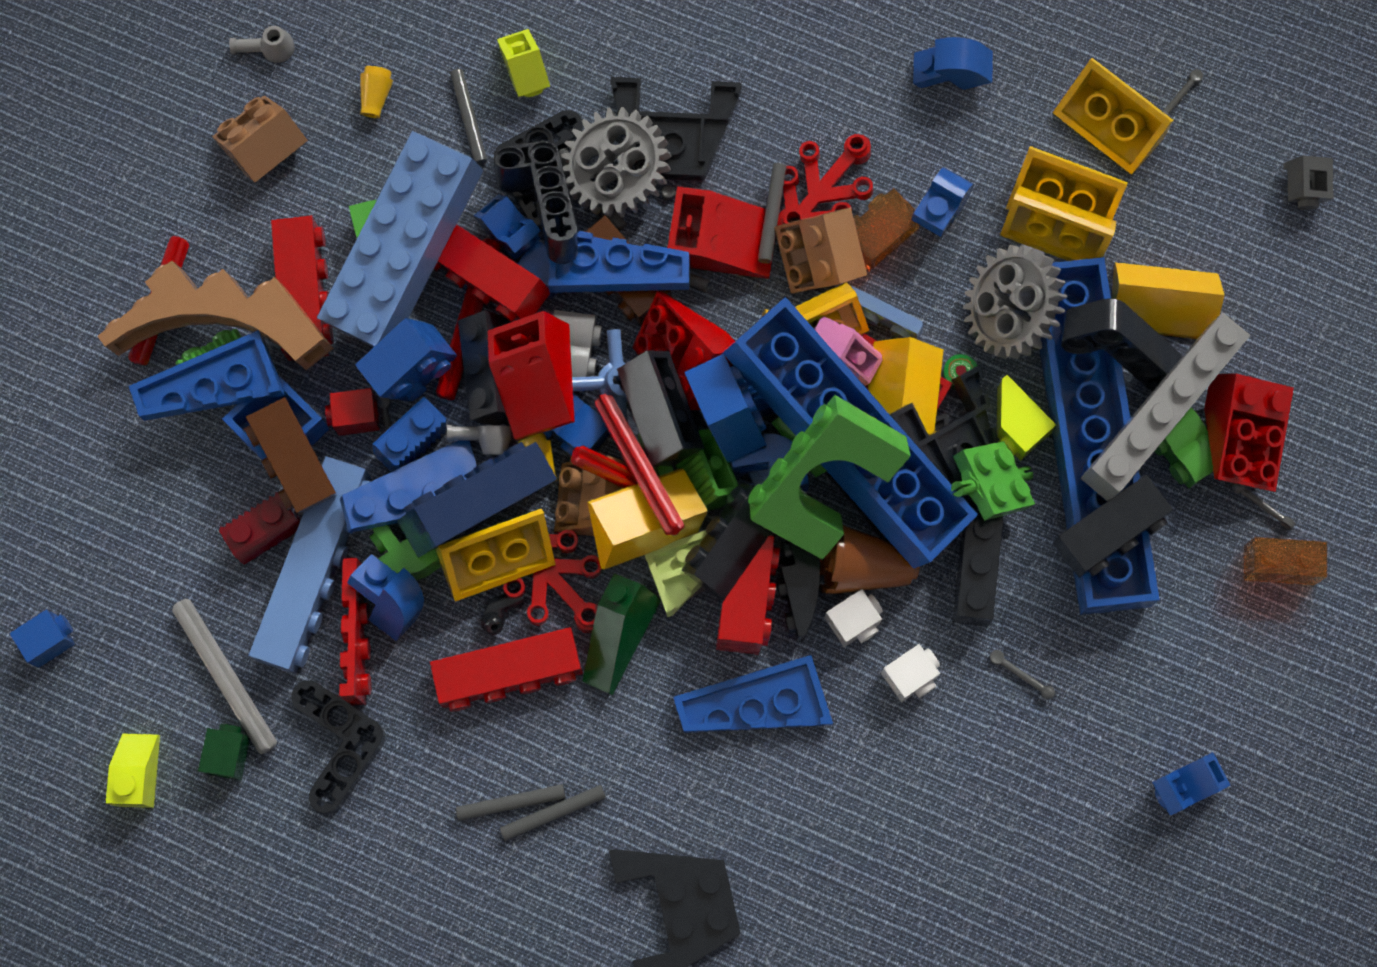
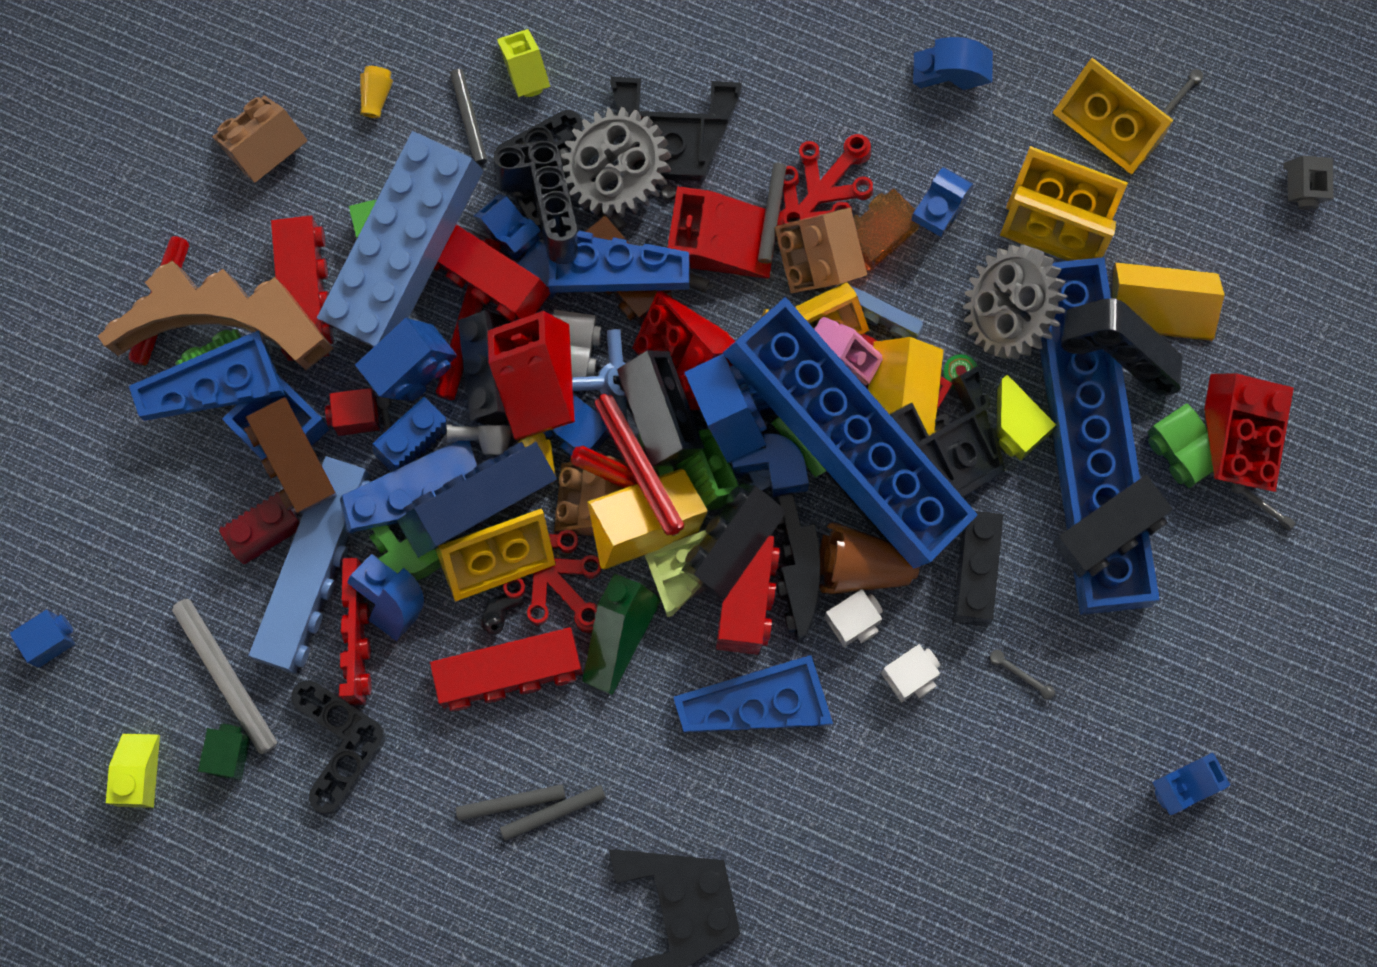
light grey bar [229,26,295,63] -> none
bright green arch [748,395,911,560] -> none
bright green plate [951,441,1035,521] -> none
light grey brick [1080,312,1250,501] -> none
clear orange brick [1244,537,1327,585] -> none

